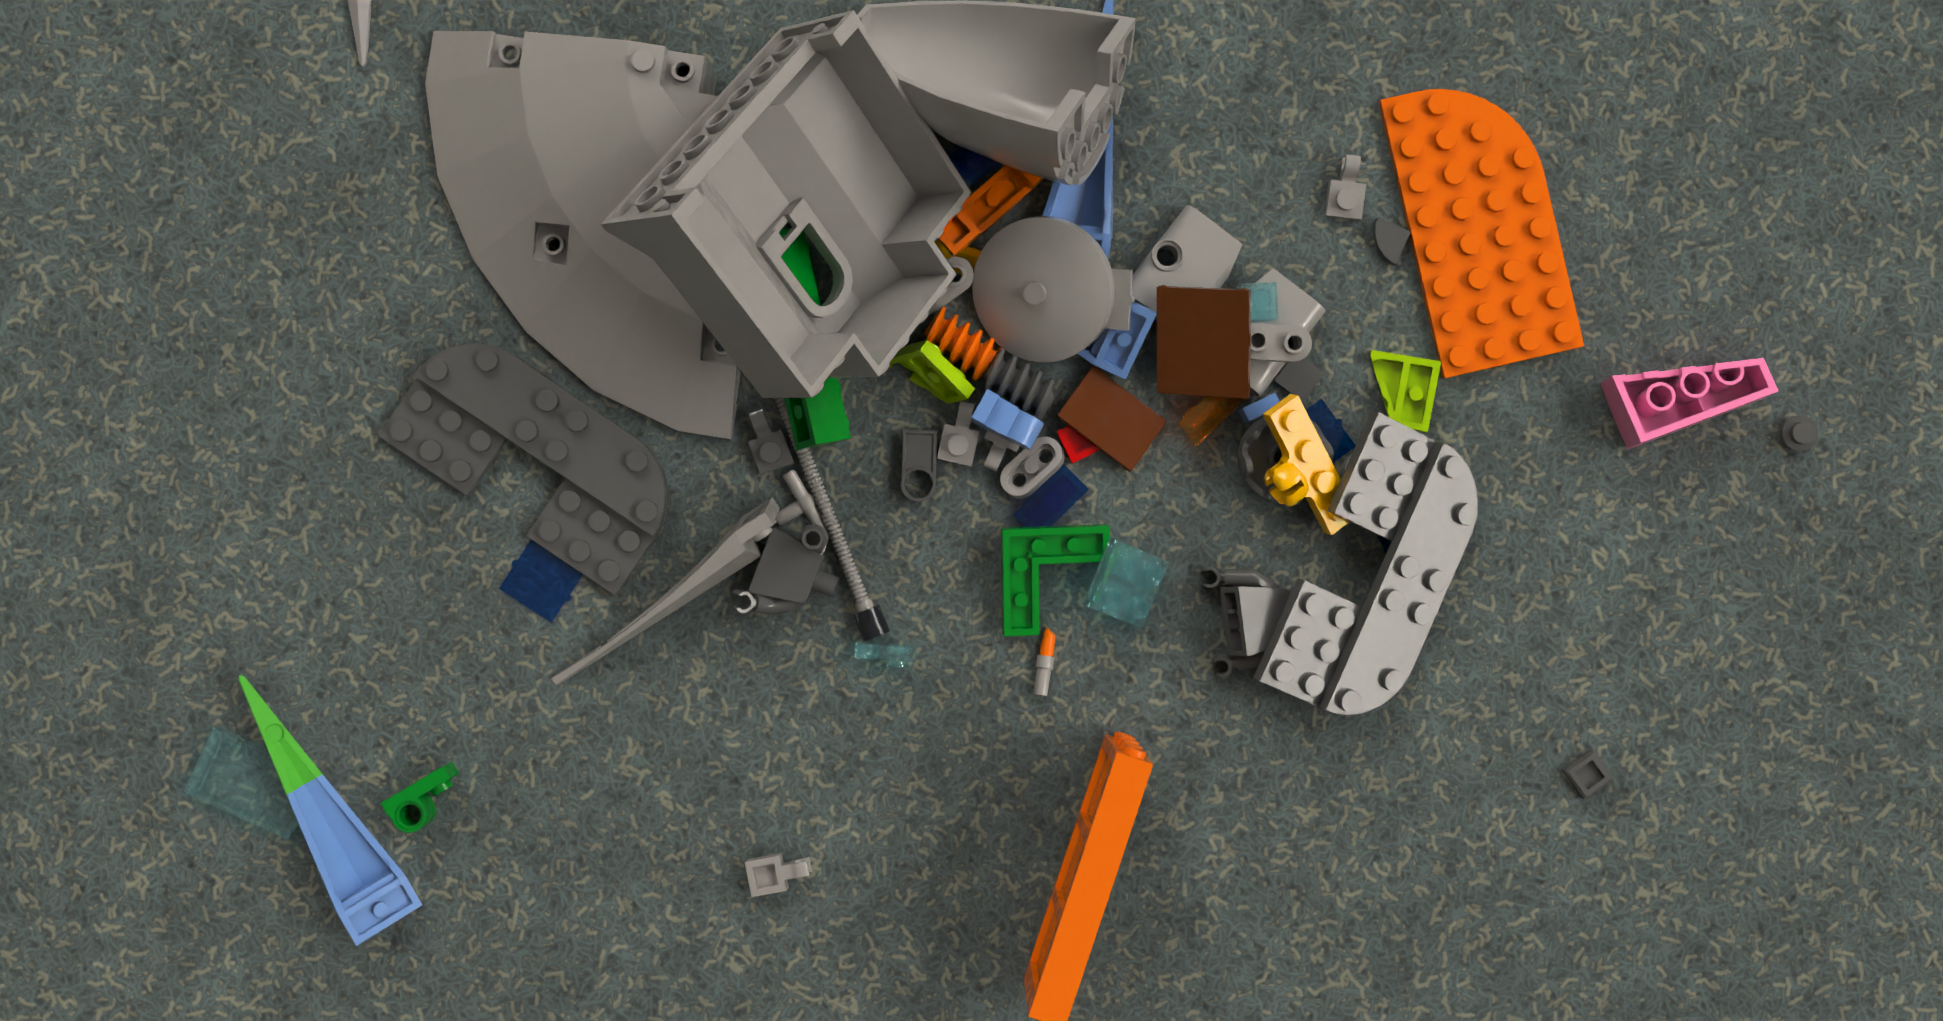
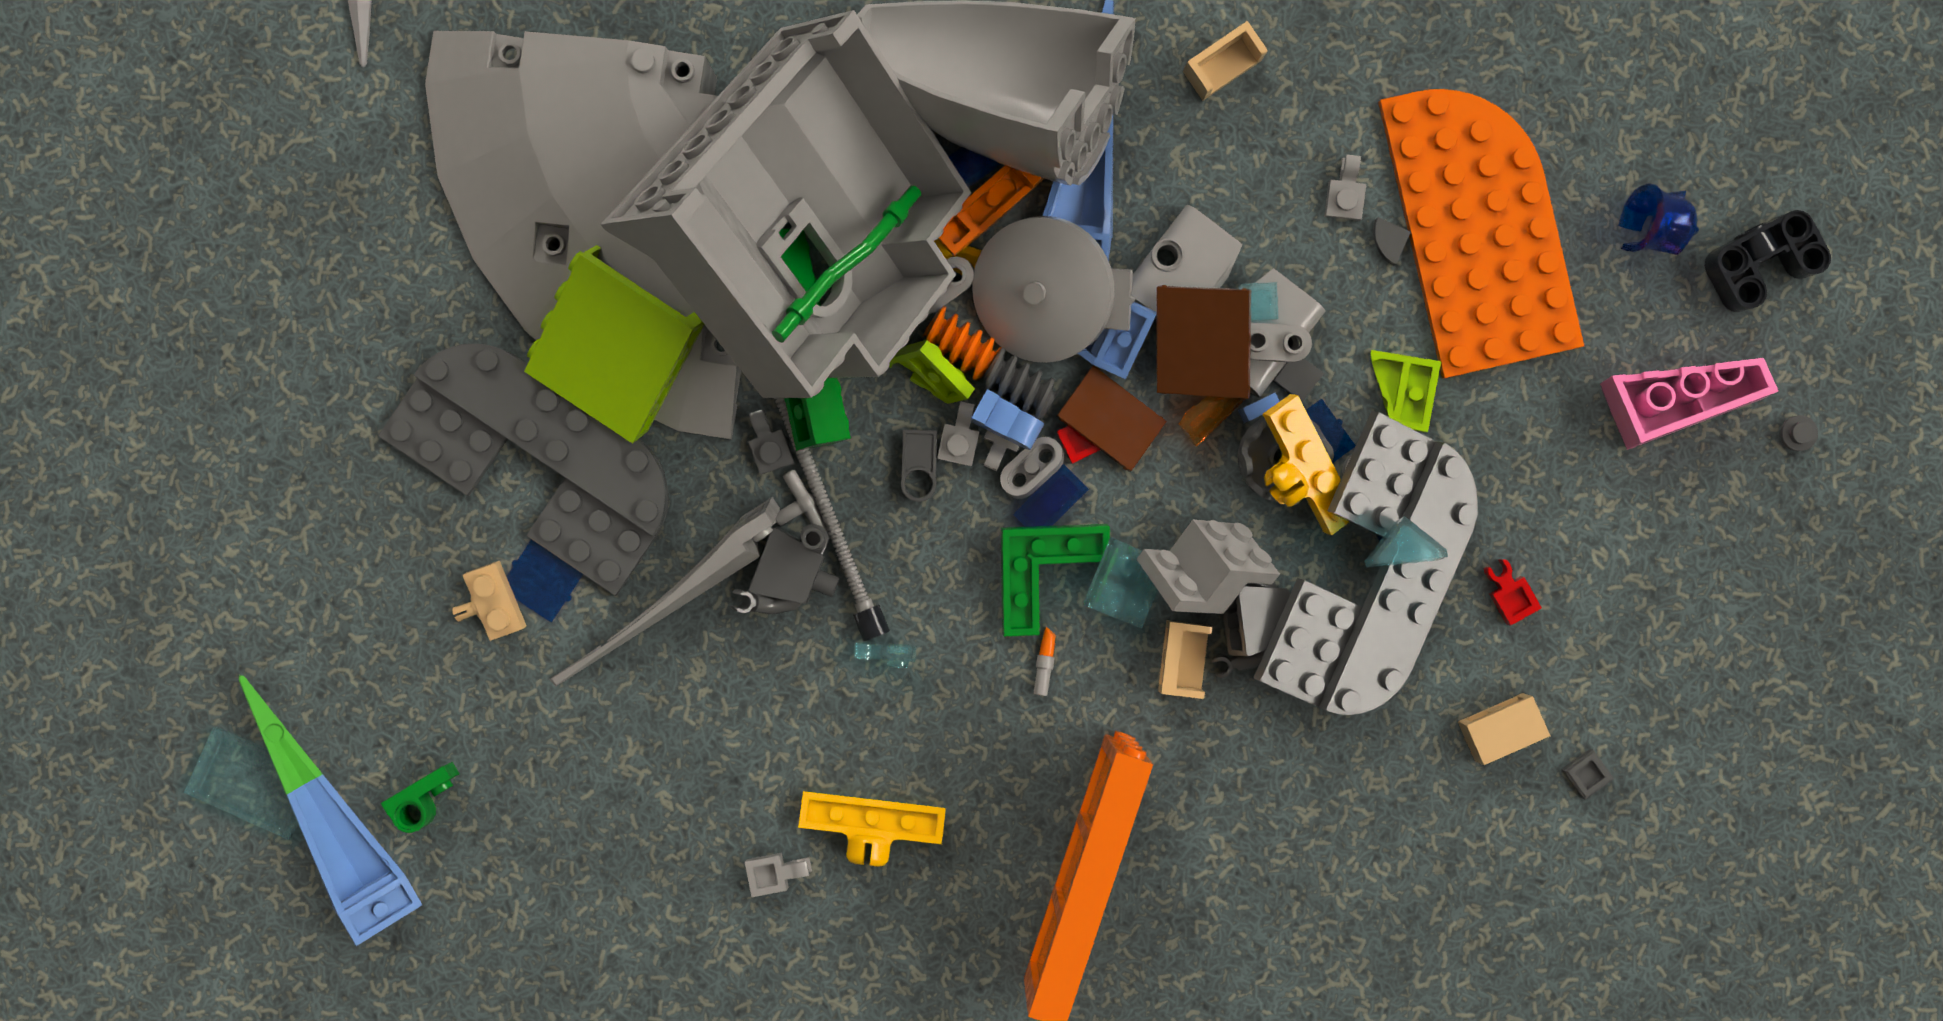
none -> tan plate [452,560,527,641]
none -> lime panel [524,245,705,444]
none -> green bar [772,185,921,343]
none -> yellow plate [798,791,946,867]
none -> light grey bracket [1137,519,1280,614]
none -> tan panel [1158,620,1213,699]
none -> tan panel [1183,21,1267,101]
none -> clear light blue slope [1365,516,1448,568]
none -> tan panel [1458,693,1550,765]
none -> red plate [1484,559,1542,626]
none -> clear blue helmet [1618,183,1699,255]
none -> black beam [1704,210,1831,312]

